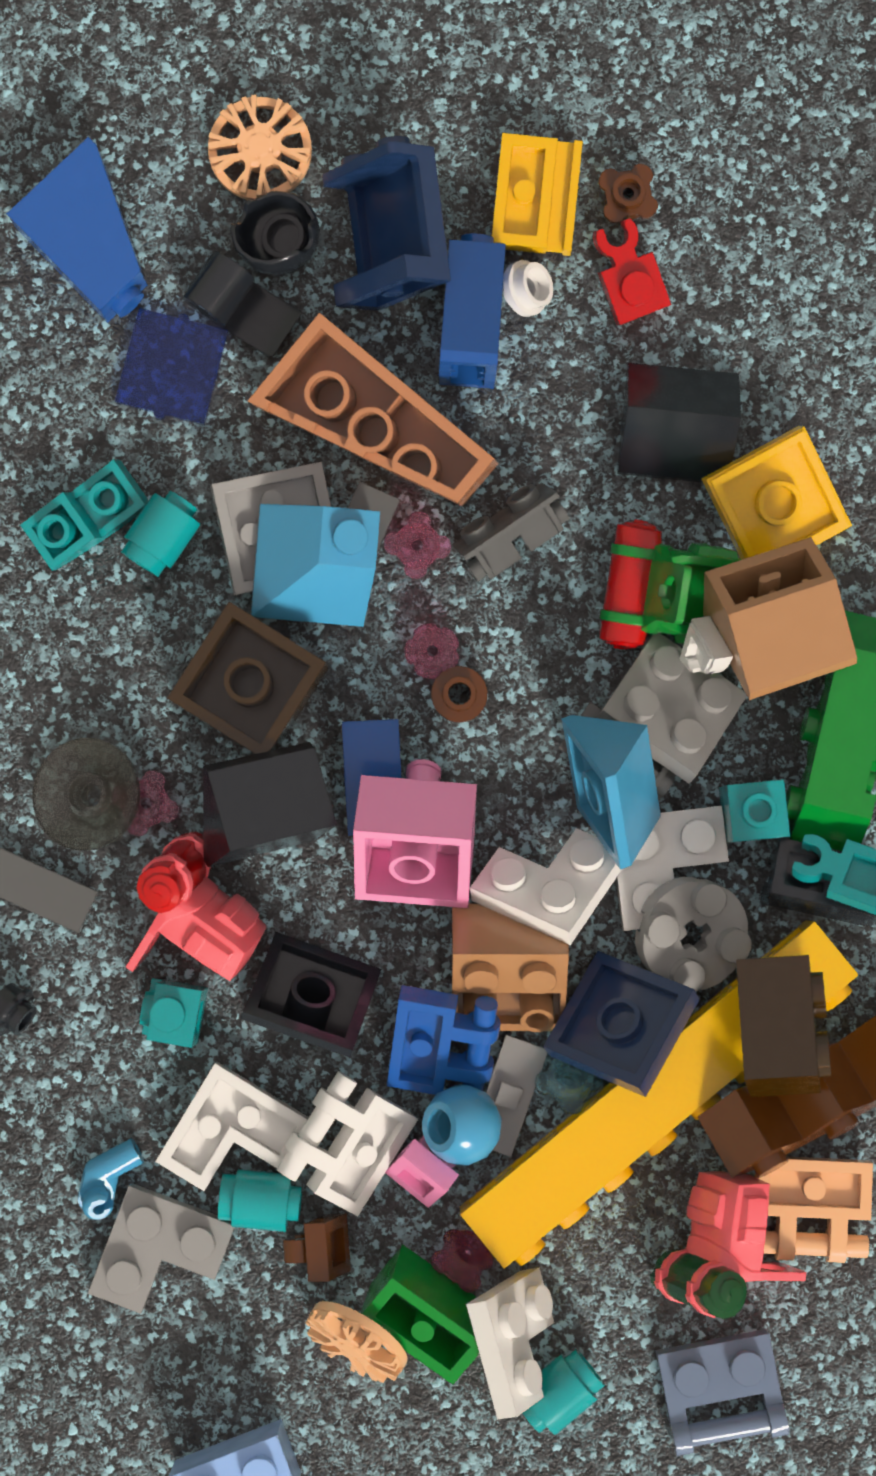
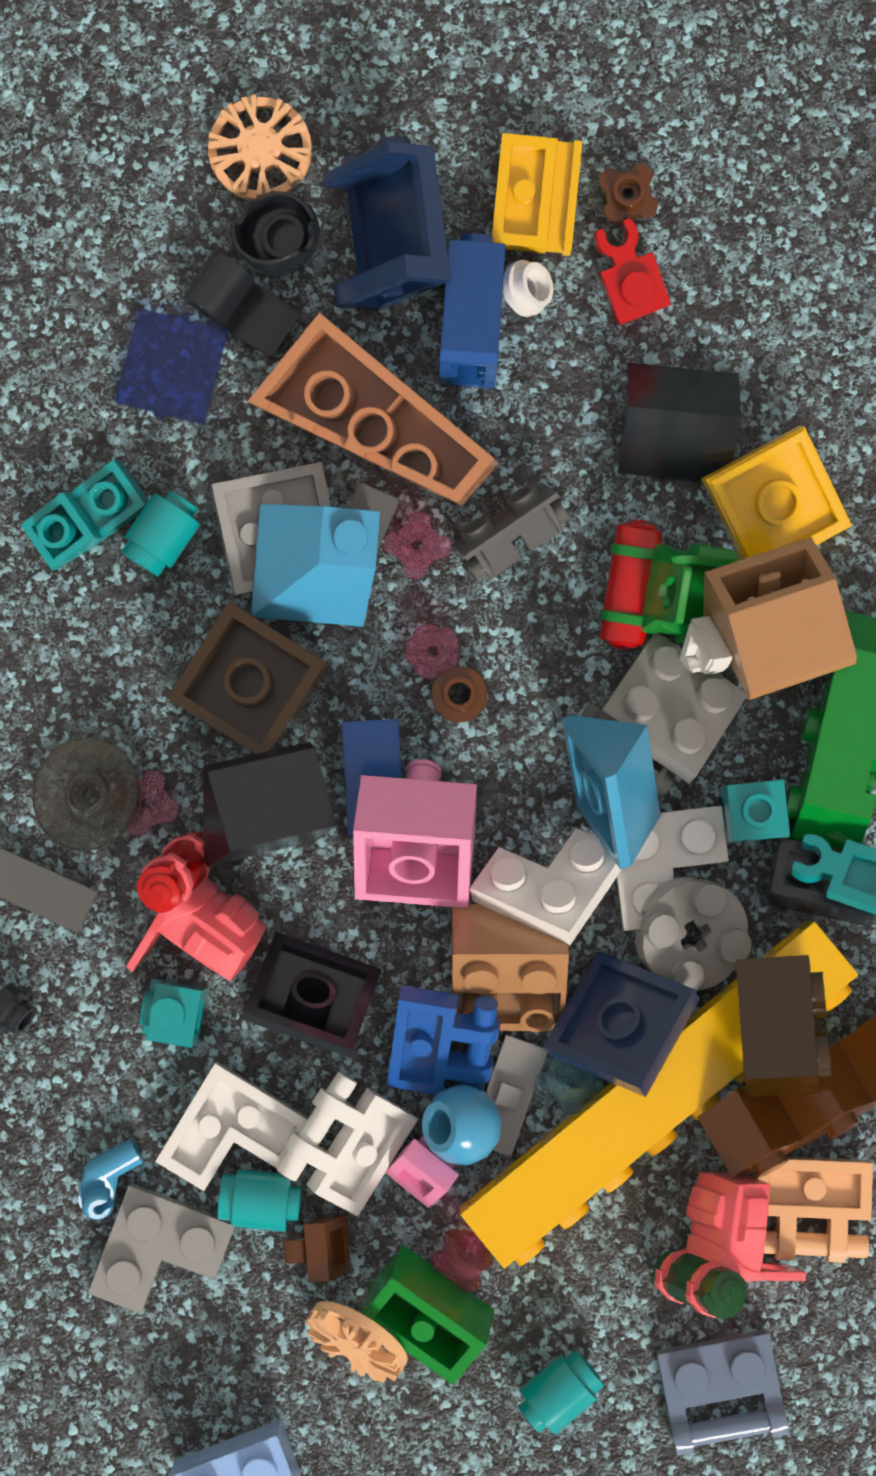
blue slope [6,137,147,323] -> none
white plate [466,1268,554,1419] -> none

